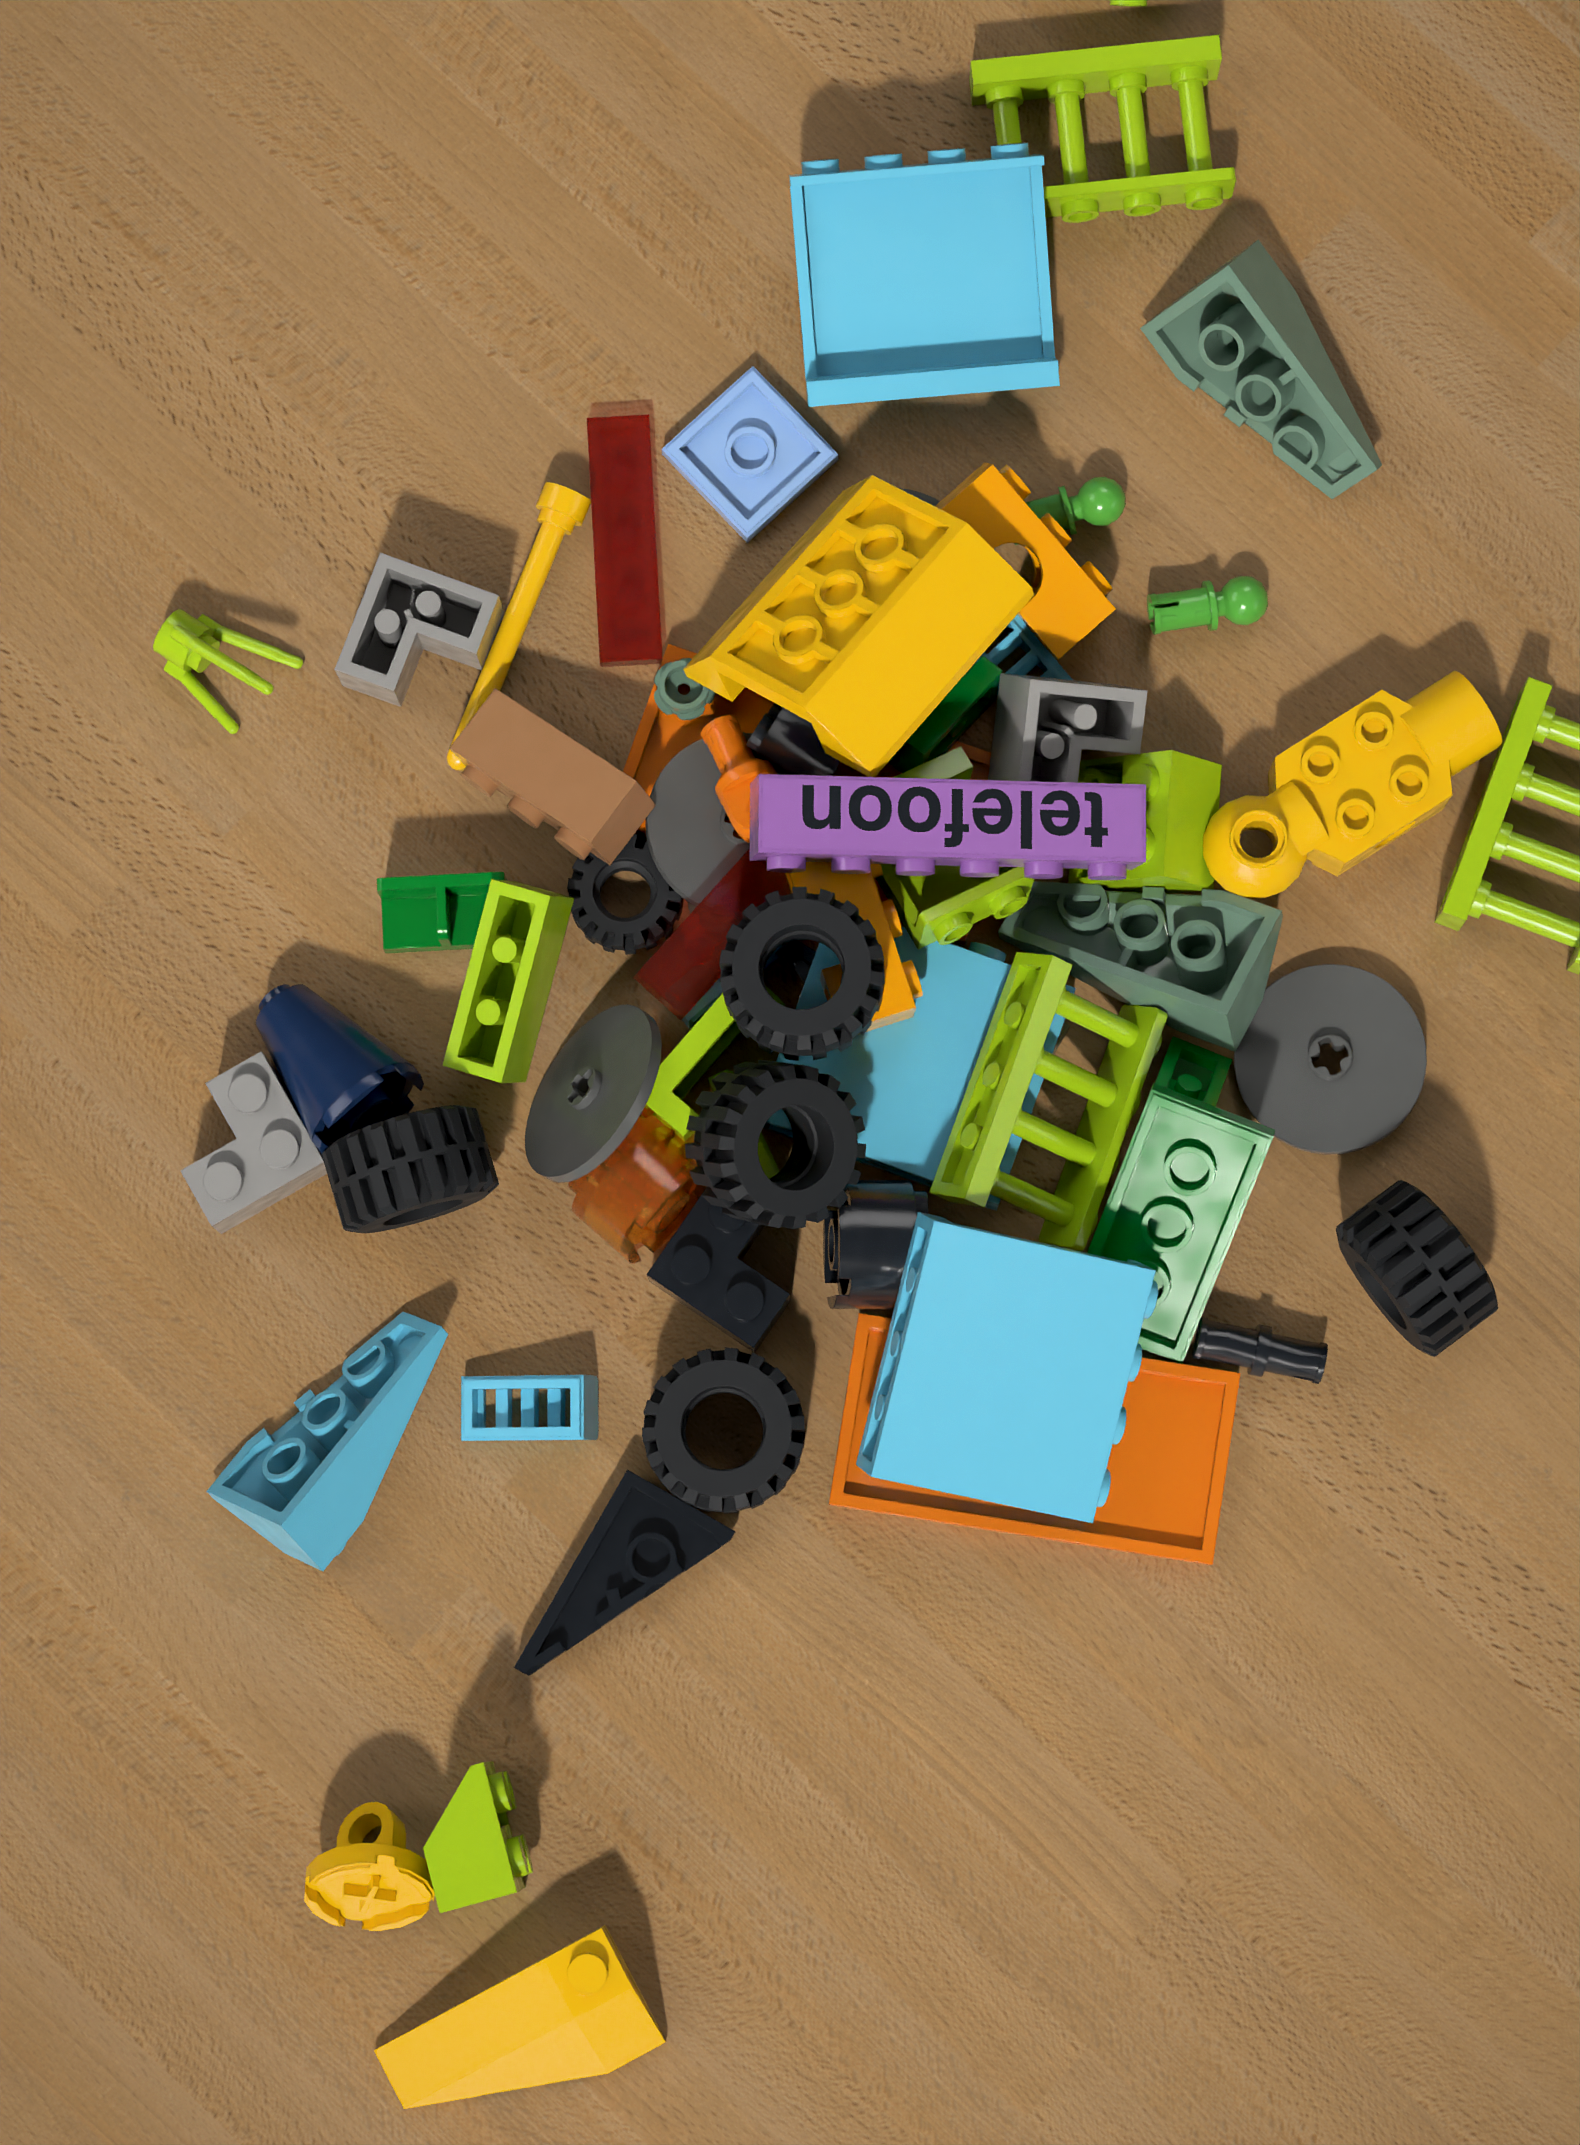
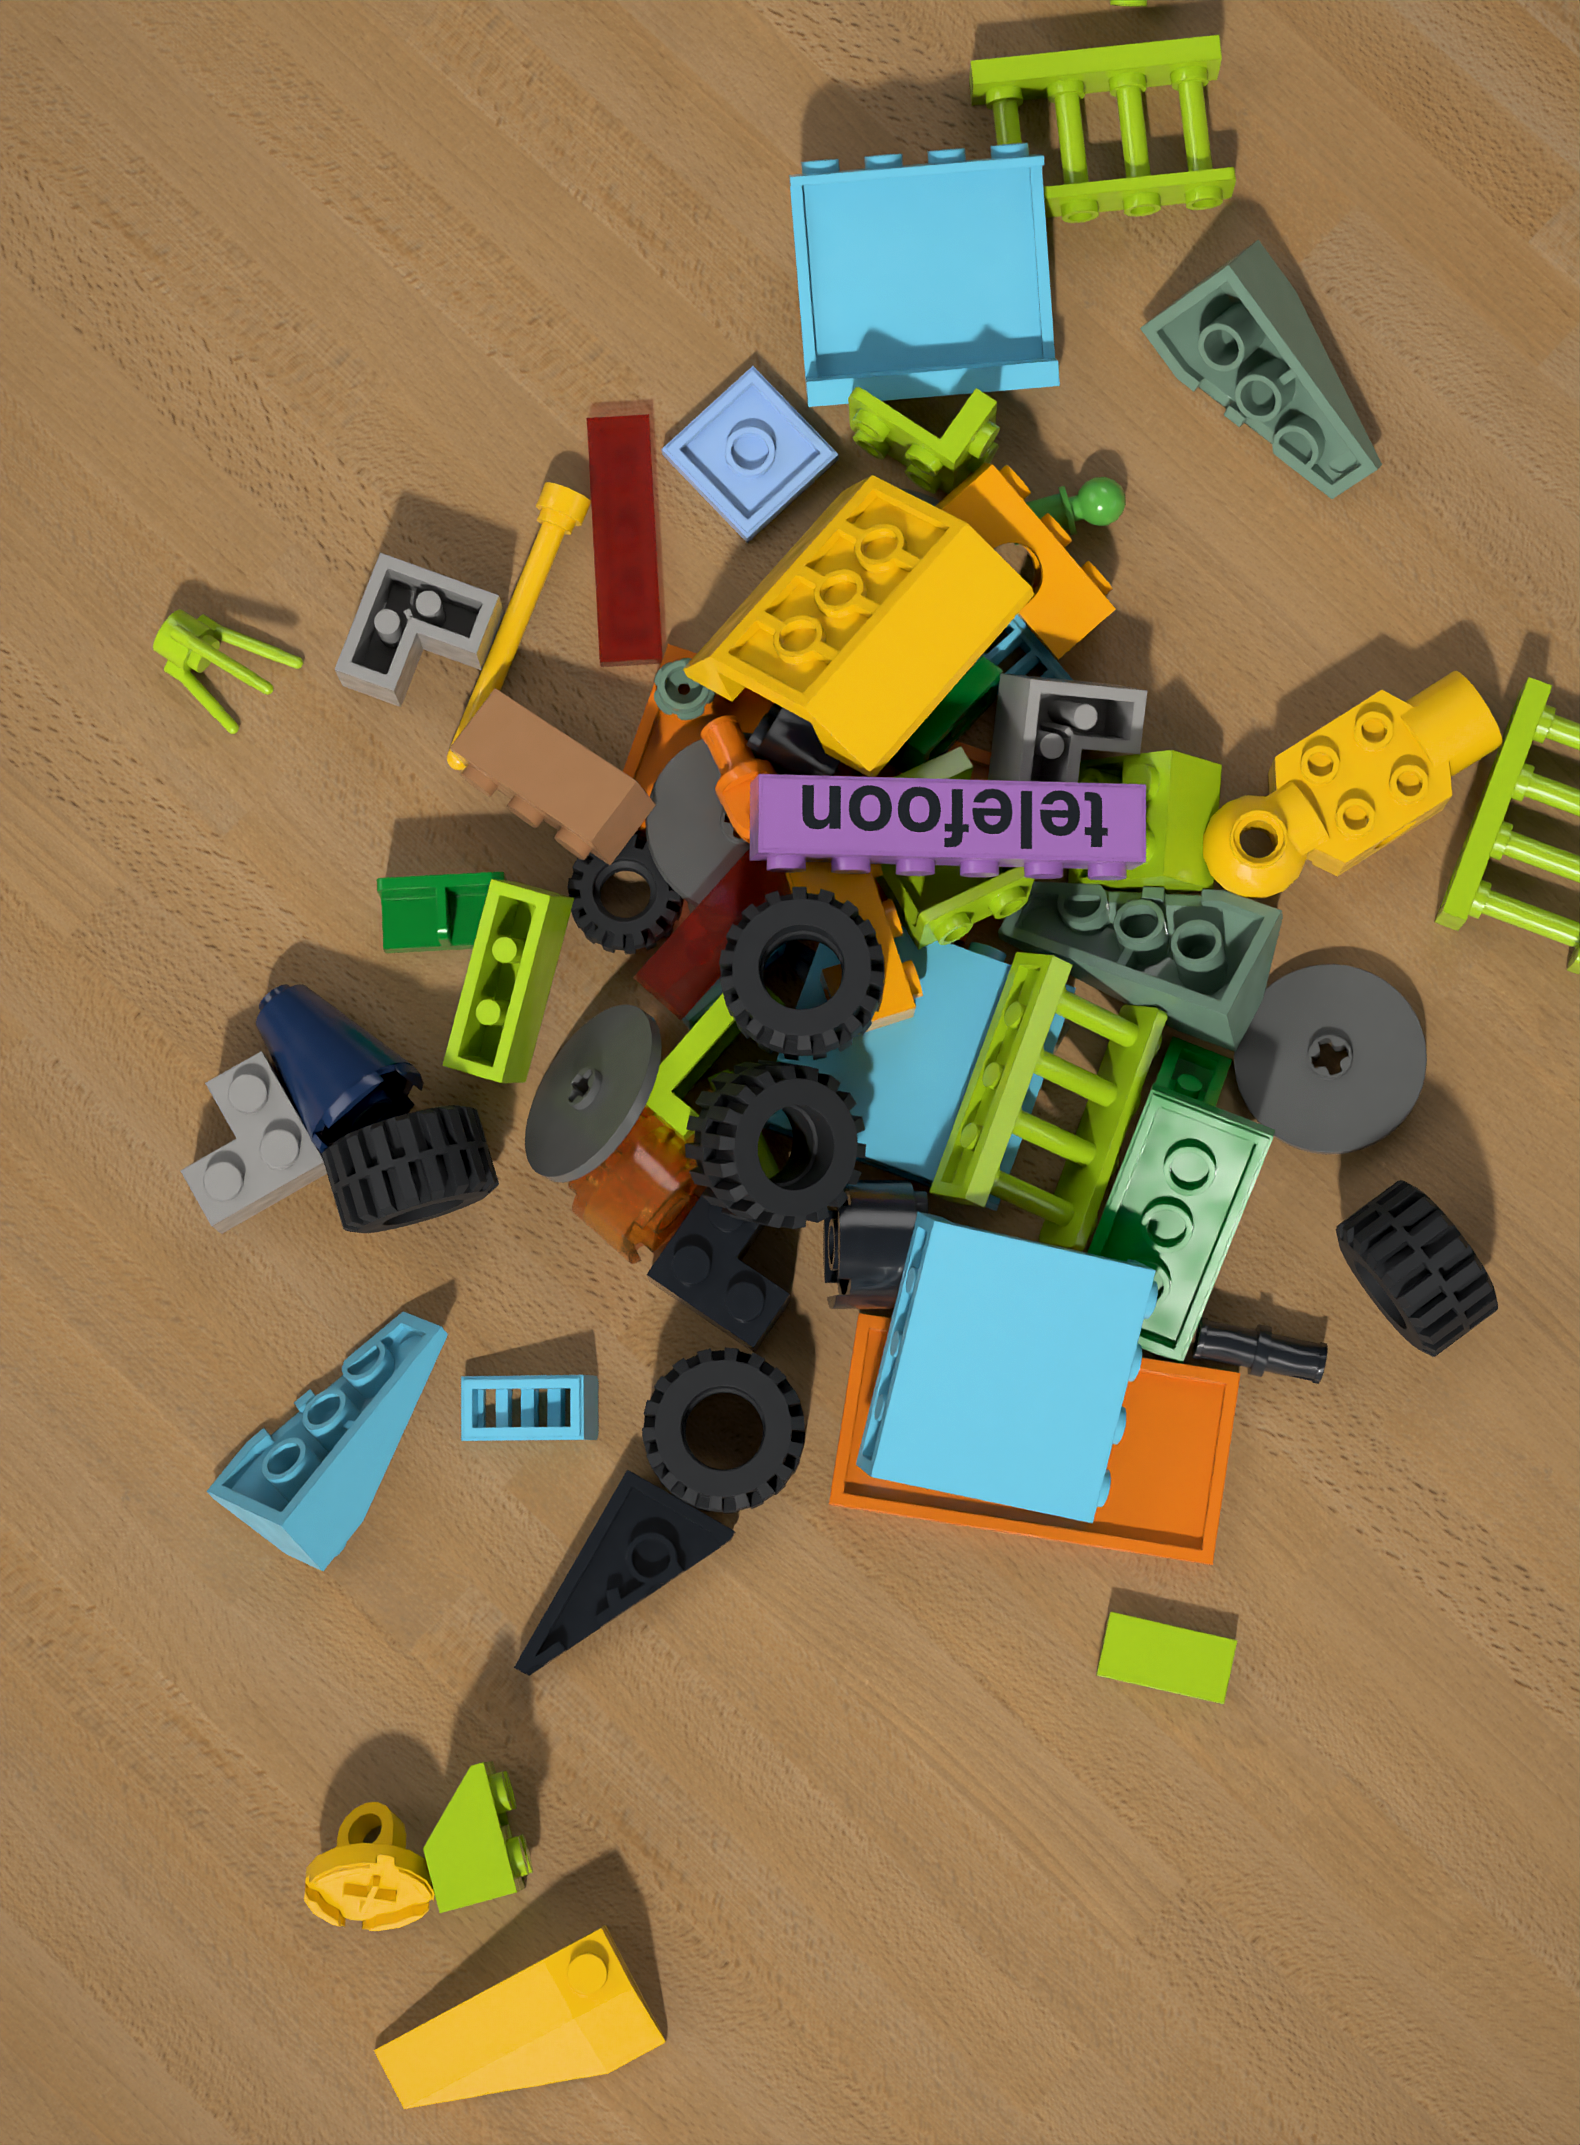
bright green pin [1147,575,1268,635] -> none
none -> lime bracket [848,387,1000,494]
none -> lime tile [1096,1612,1238,1704]

